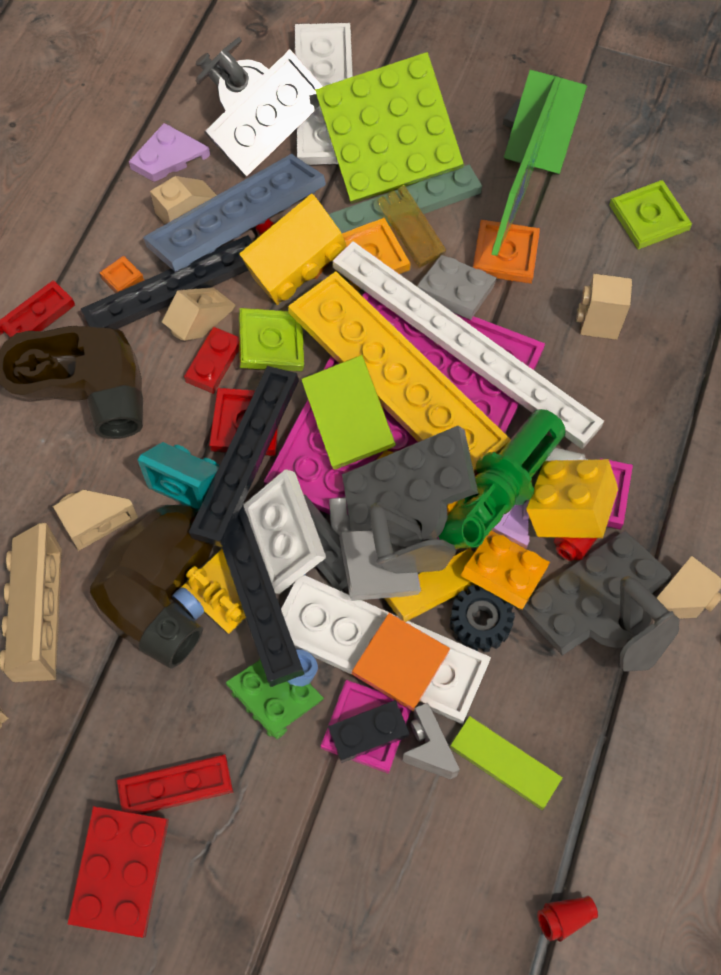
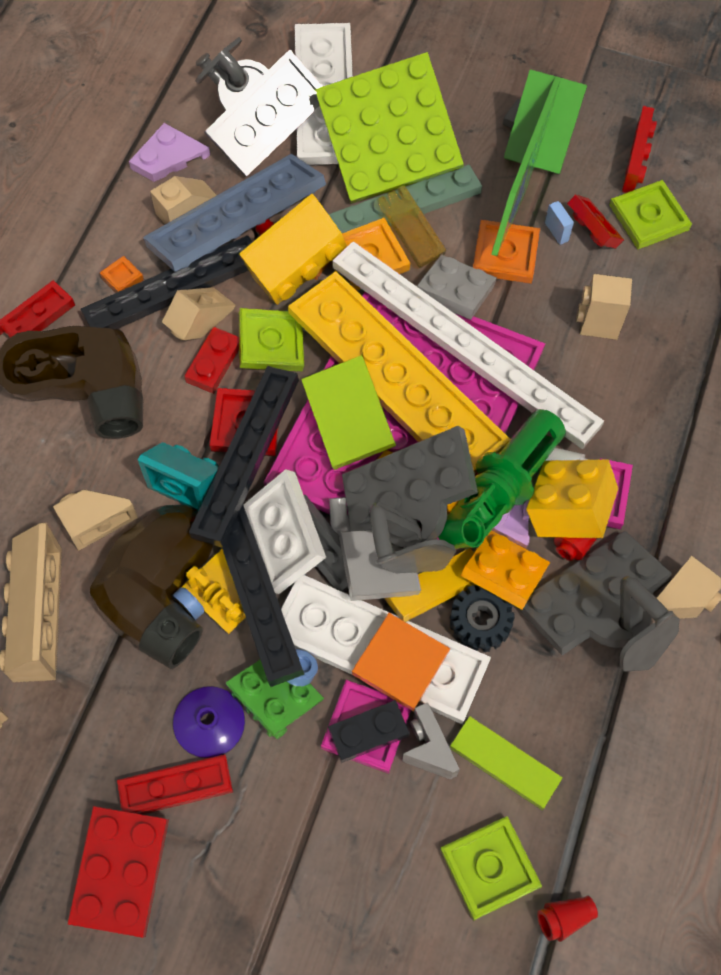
none -> dark purple dish [173,687,245,758]
none -> lime tile [440,816,542,921]
none -> light blue tile [545,201,574,245]
none -> red plate [567,194,624,249]
none -> red plate [622,106,657,193]

